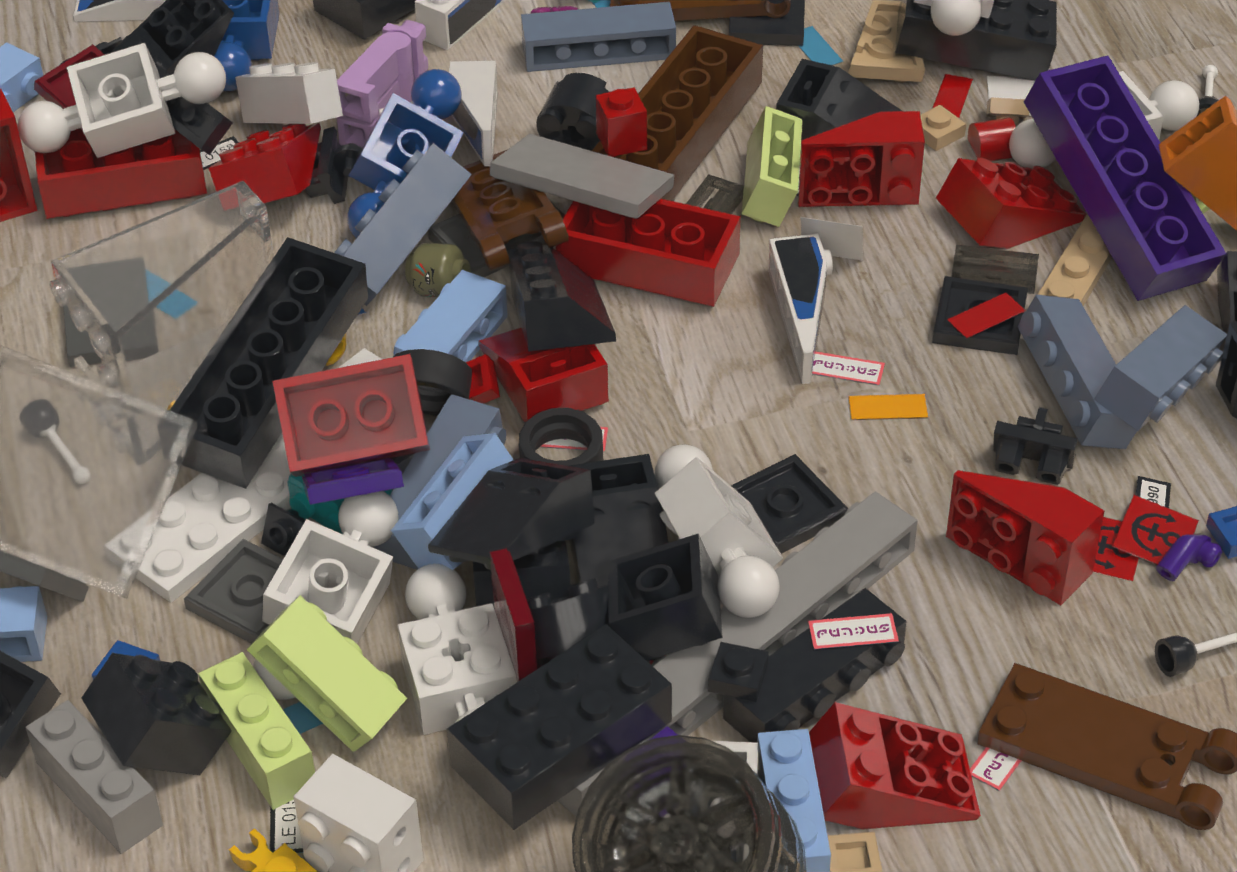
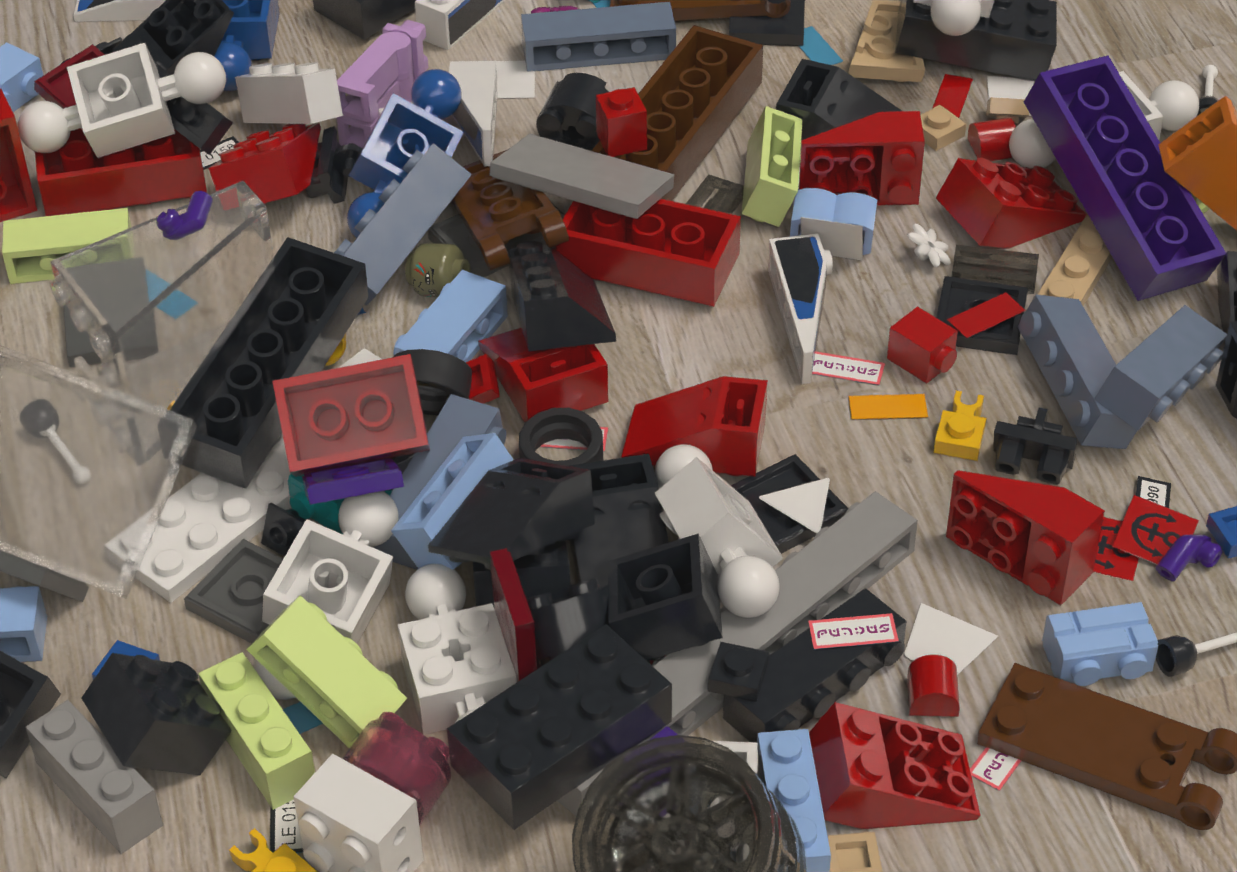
none -> yellowish green brick [2,208,134,284]
none -> dark purple arm [156,191,213,241]
none -> clear pink brick [342,712,451,827]
none -> white sticker [496,61,535,99]
none -> red slope [621,376,768,477]
none -> white sticker [759,478,830,534]
none -> light blue brick [790,188,877,255]
none -> red brick [887,306,958,384]
none -> white sticker [904,603,998,675]
none -> white plant [907,223,951,268]
none -> red brick [907,655,960,717]
none -> yellow plate [934,390,987,461]
none -> light blue brick [1042,602,1158,686]

